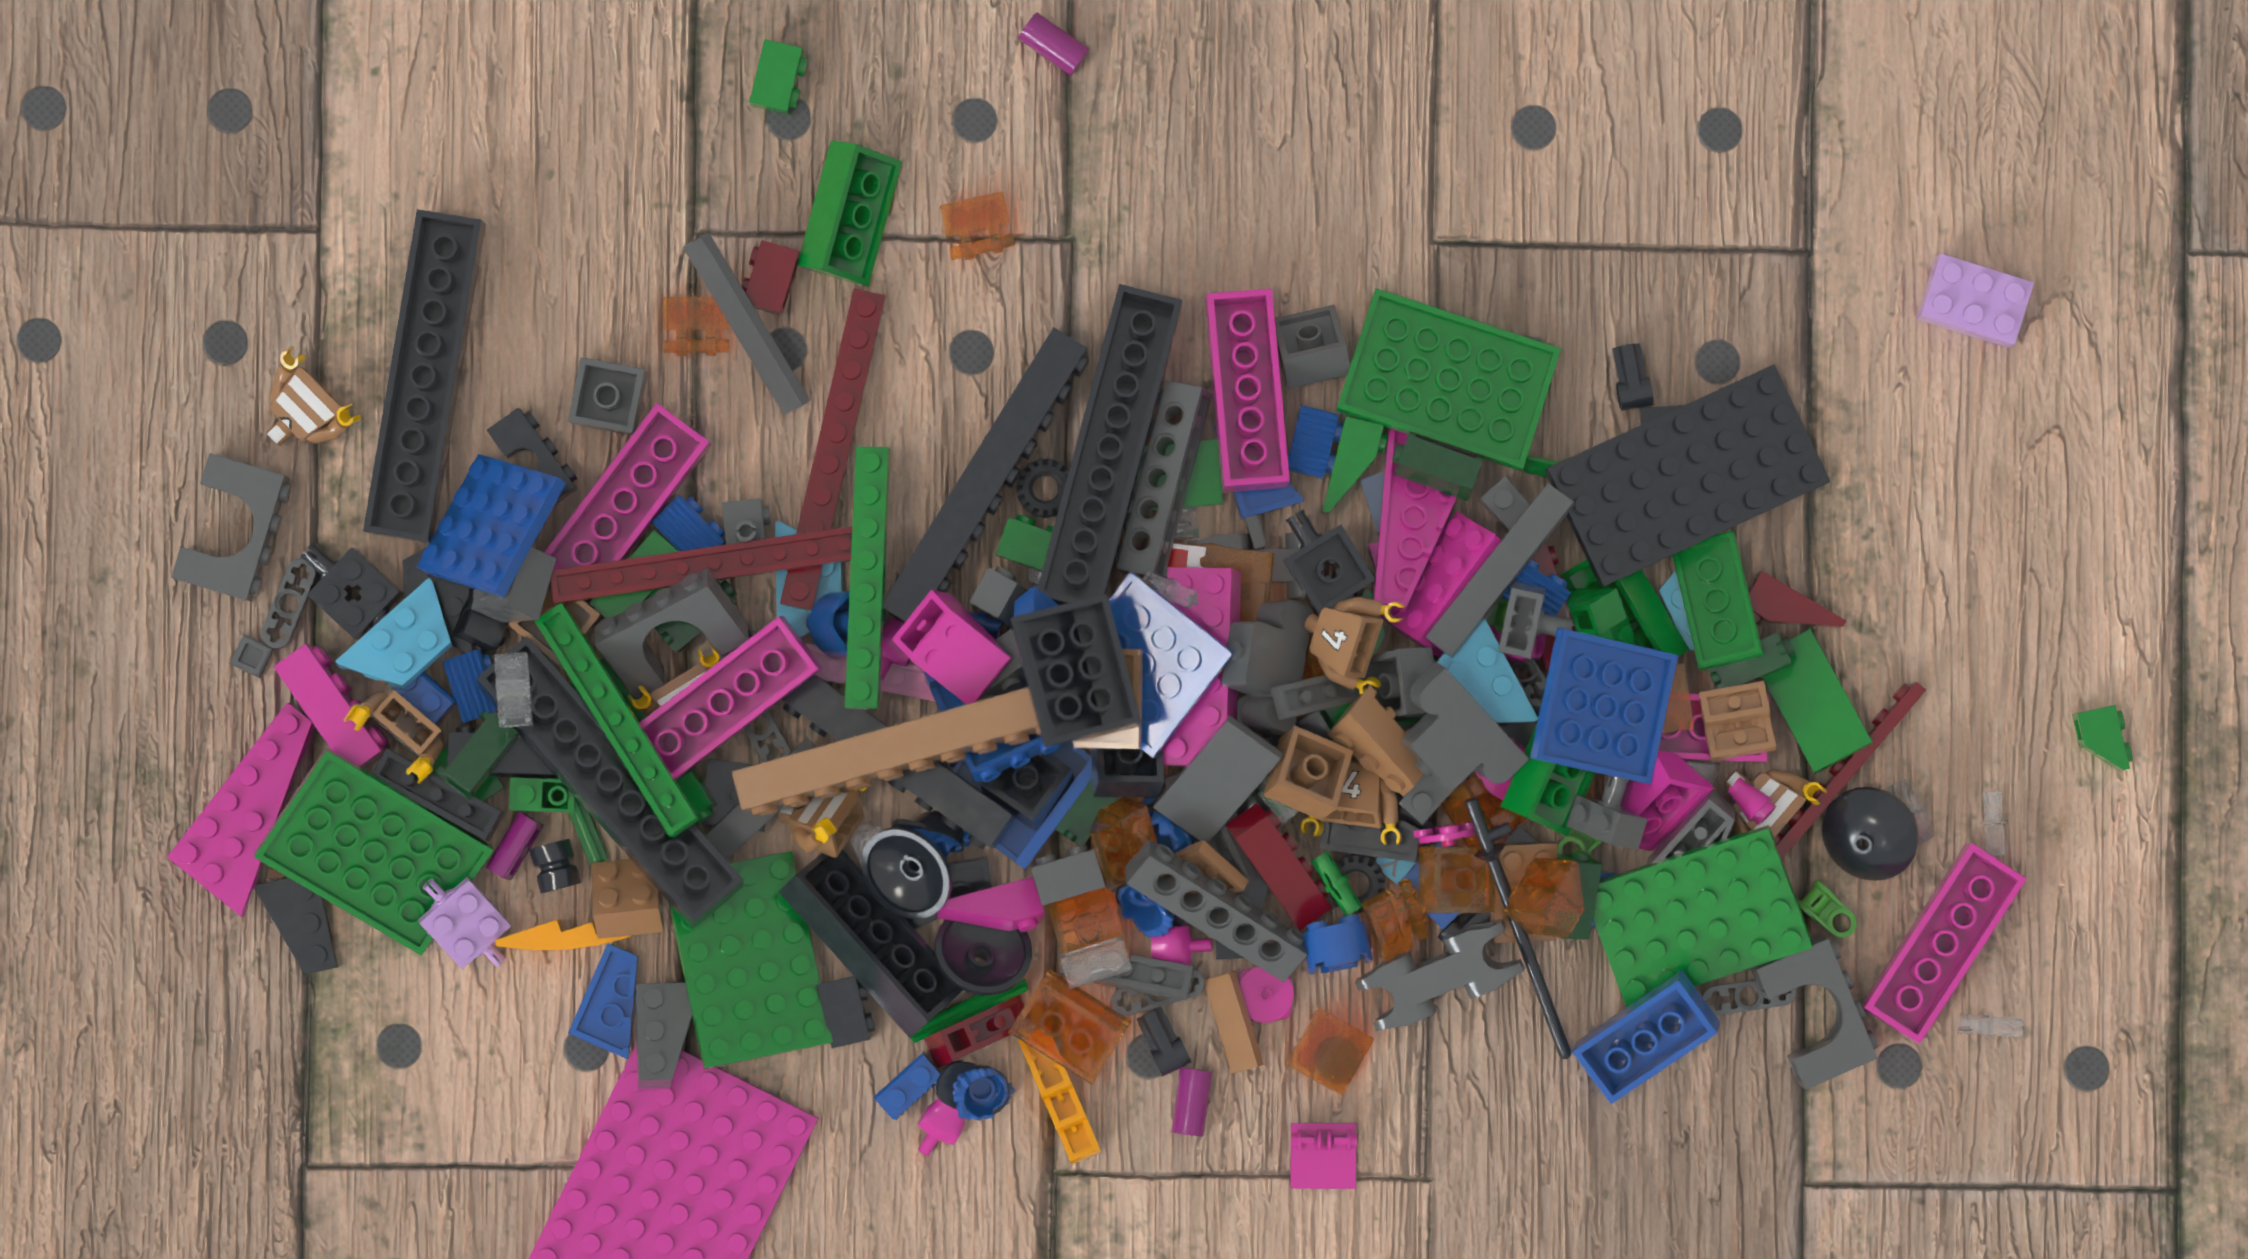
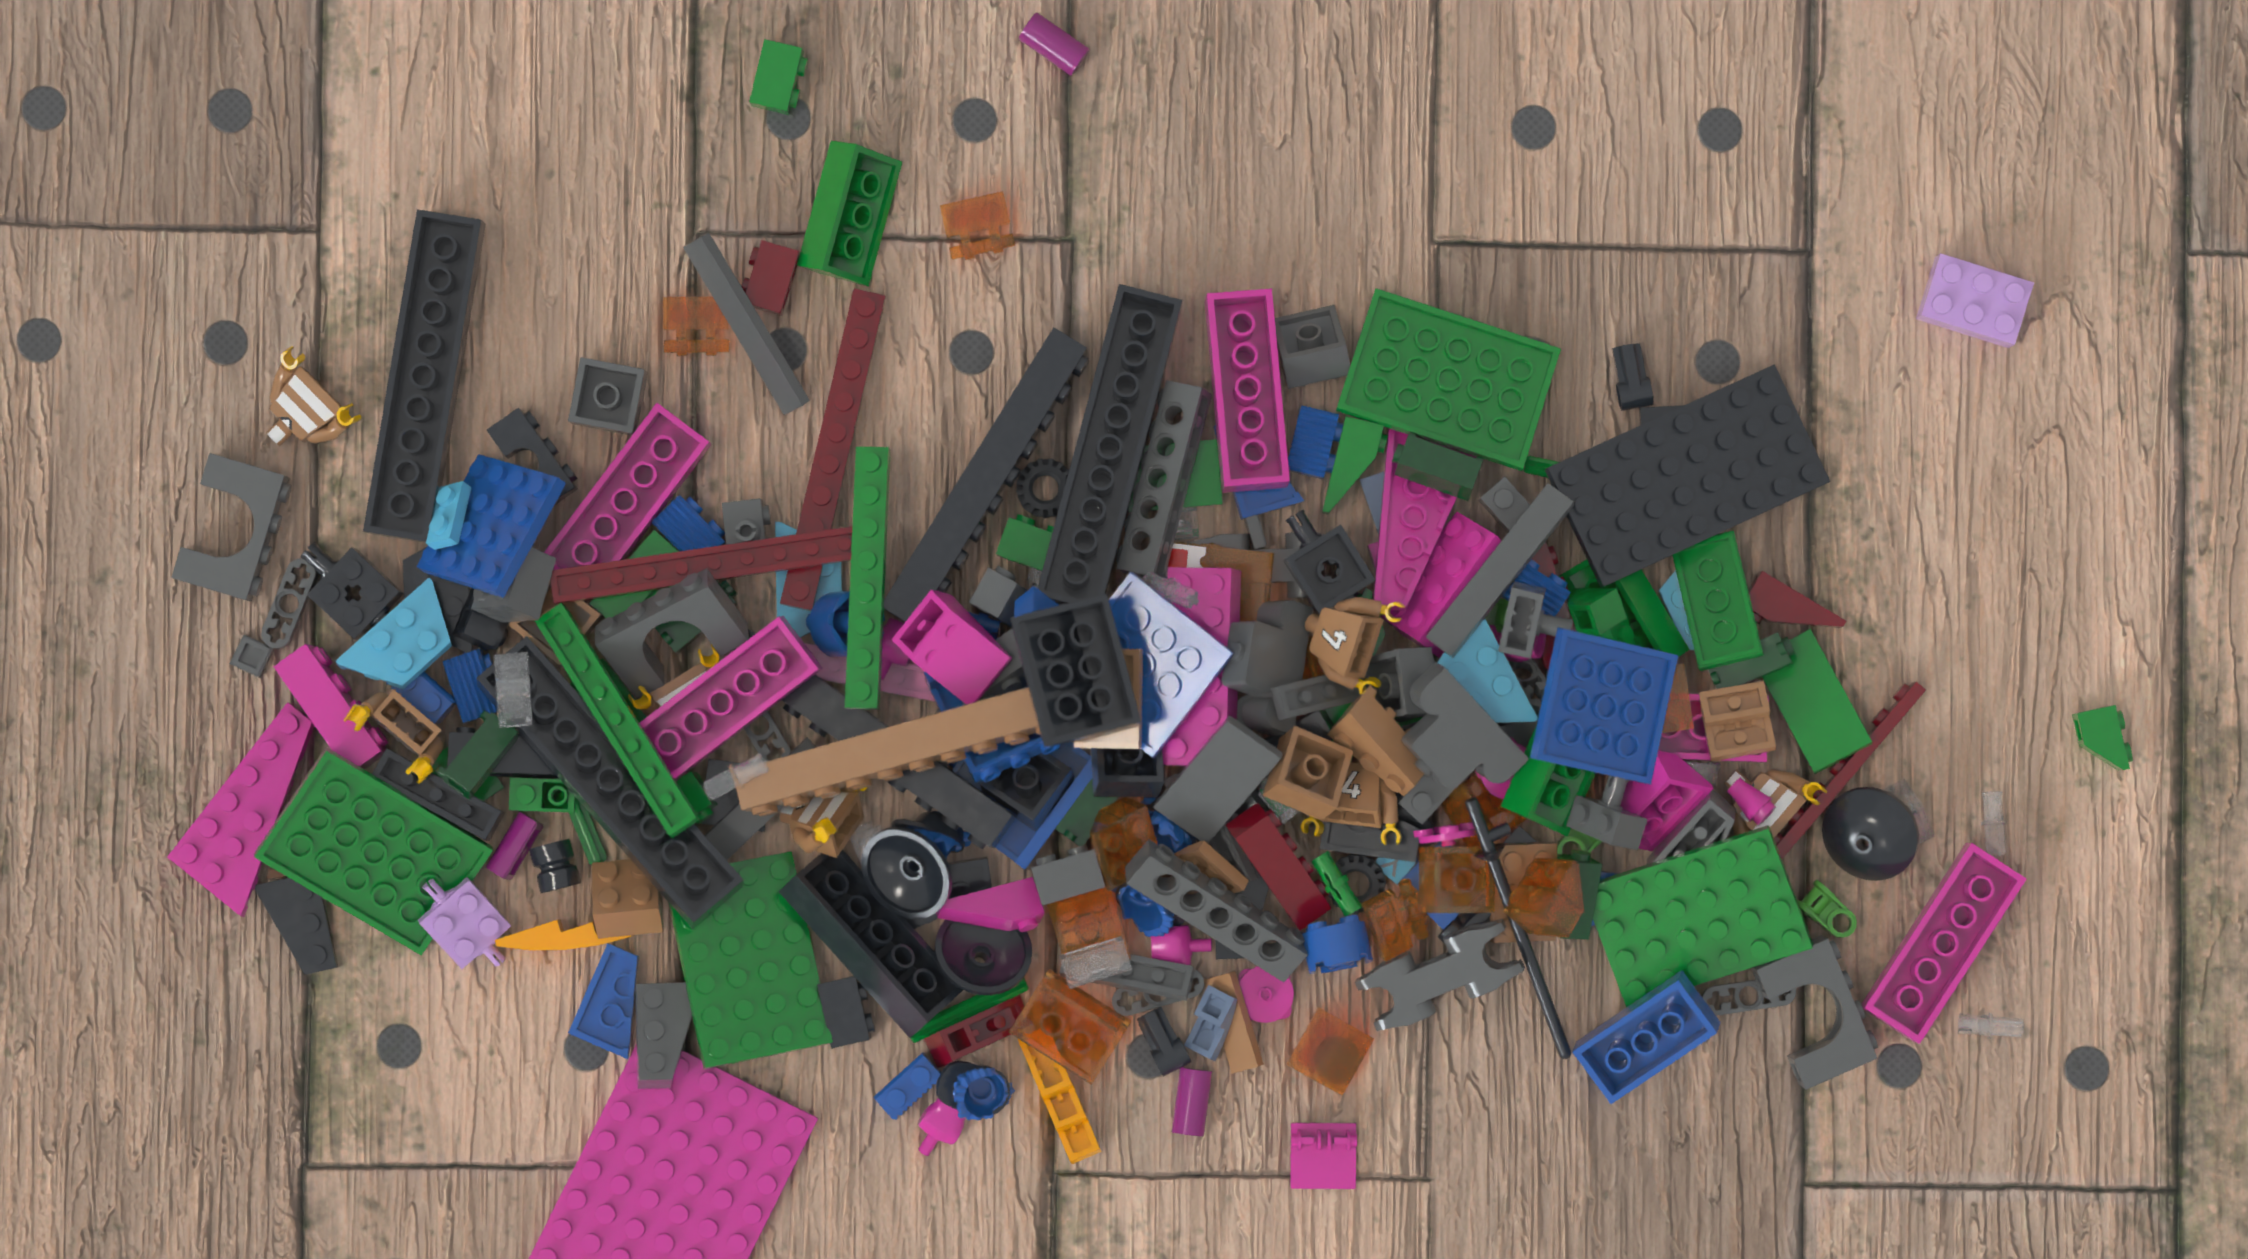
none -> medium azure plate [426,481,471,550]
none -> clear axle [703,753,769,799]
none -> sand blue slope [1184,985,1237,1061]

